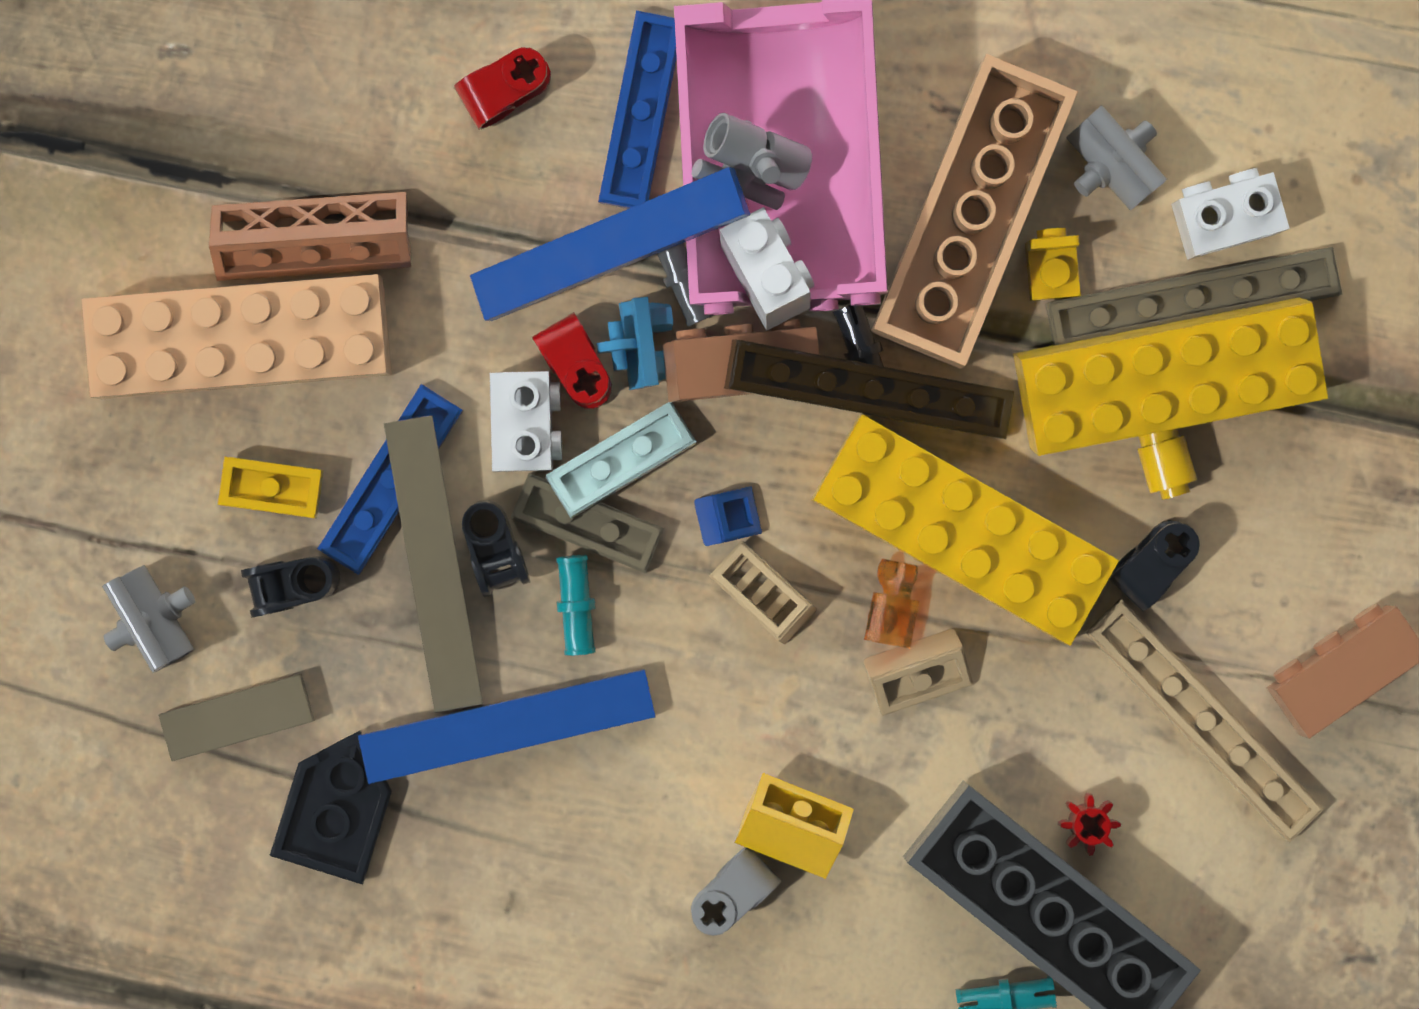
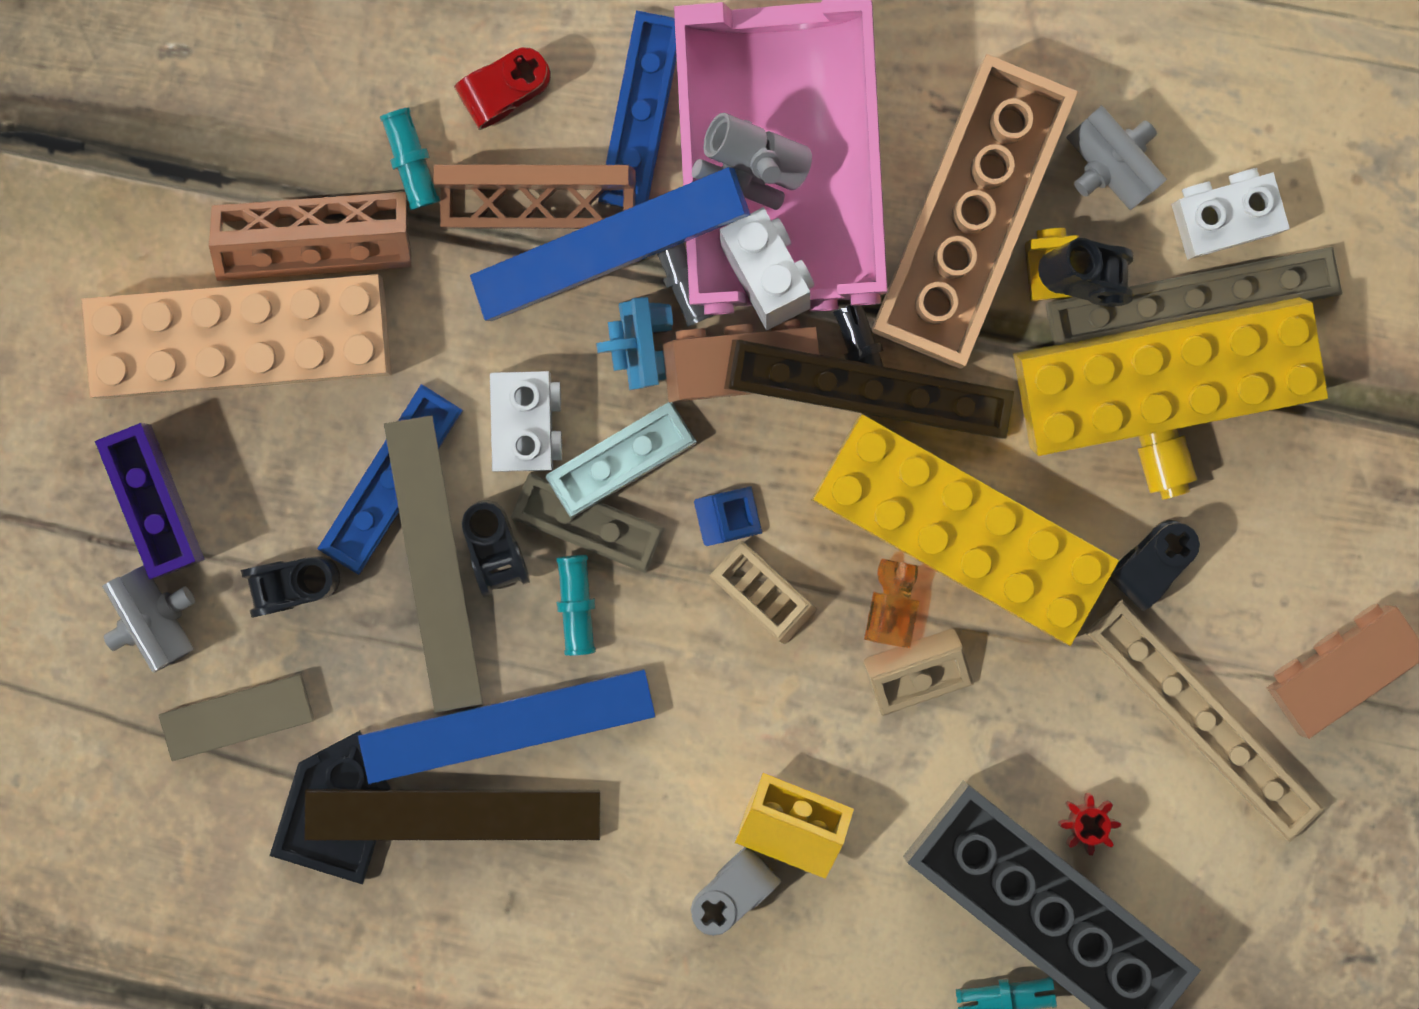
yellow plate [218,456,324,518] -> none
red piece [532,312,612,409] -> none
none -> dark purple brick [95,423,205,580]
none -> dark brown tile [304,789,600,840]
none -> teal pin [380,107,440,210]
none -> nougat fence [433,165,636,229]
none -> black piece [1038,238,1133,307]

